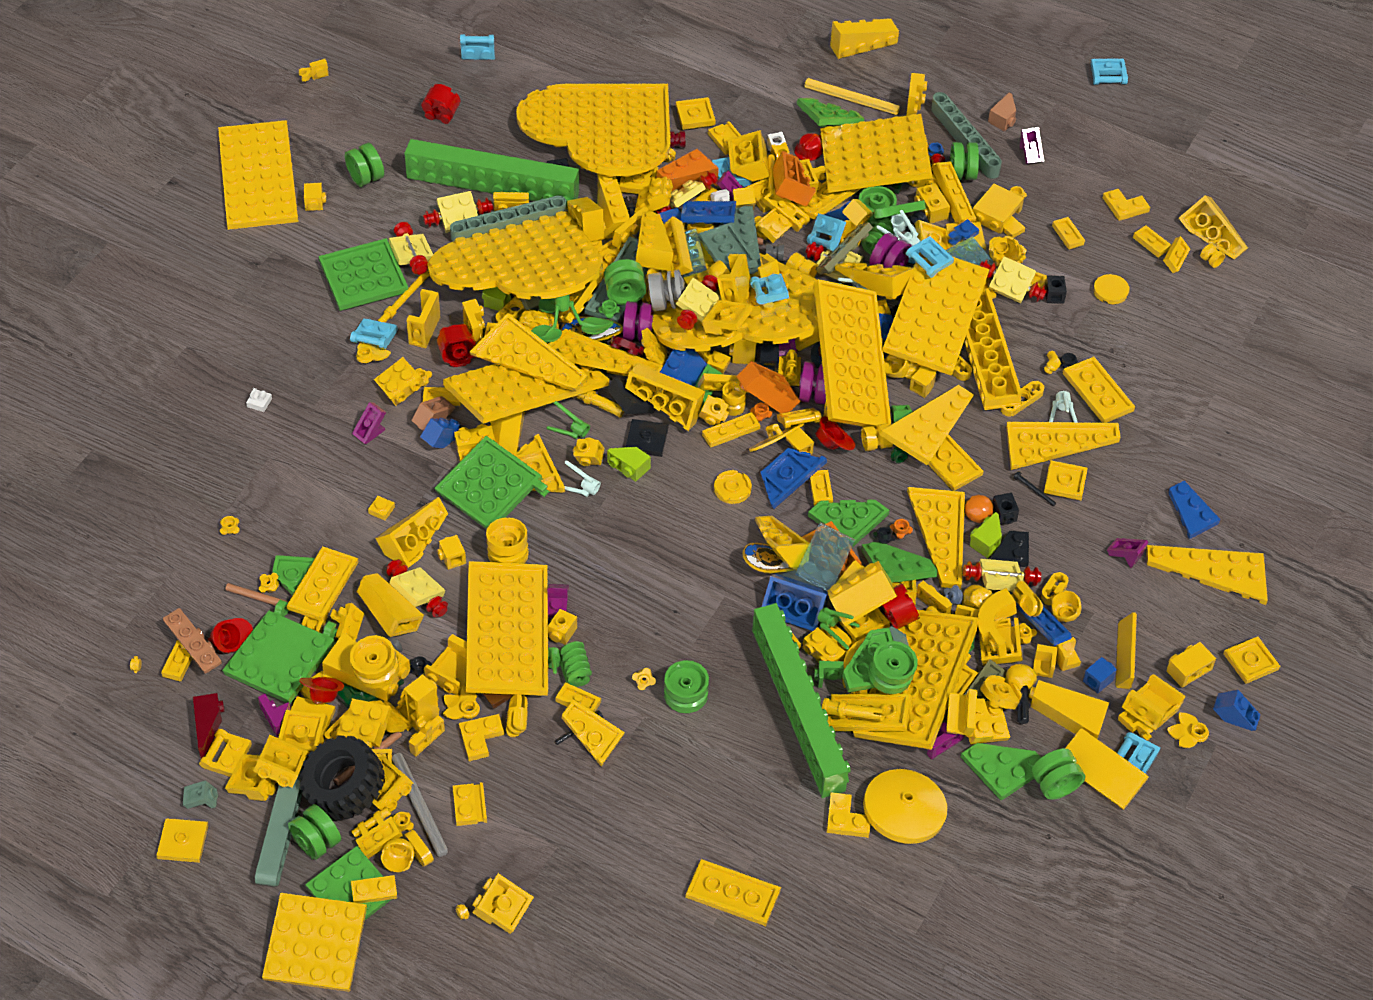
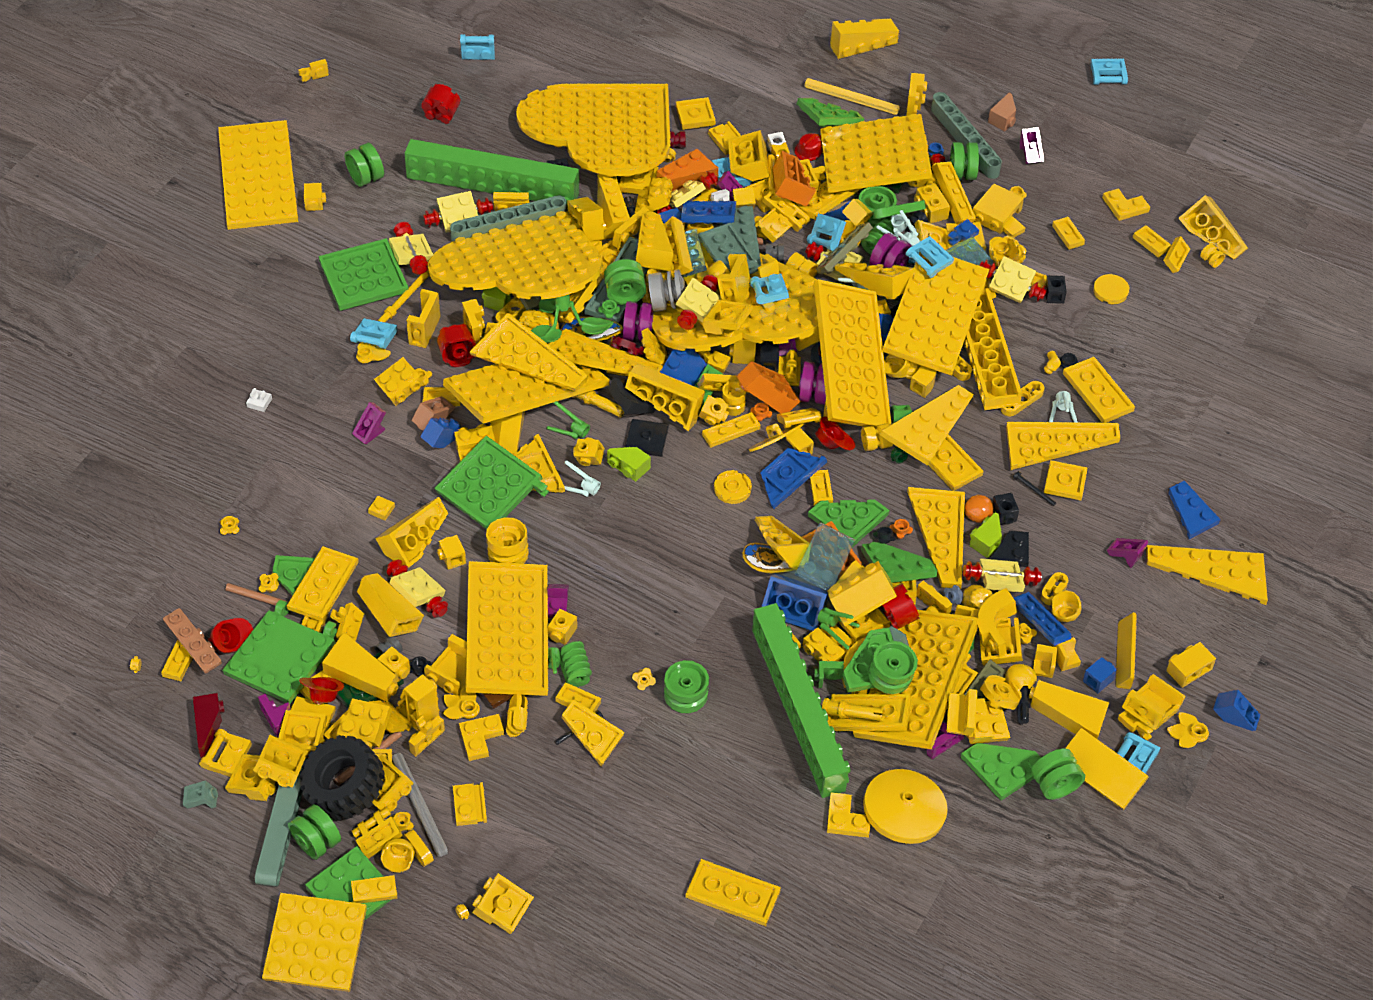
yellow plate [157,818,208,863] -> none
yellow wheel [350,635,399,689] -> none
yellow arm [1012,581,1043,617] -> none
yellow plate [1223,636,1280,684] -> none

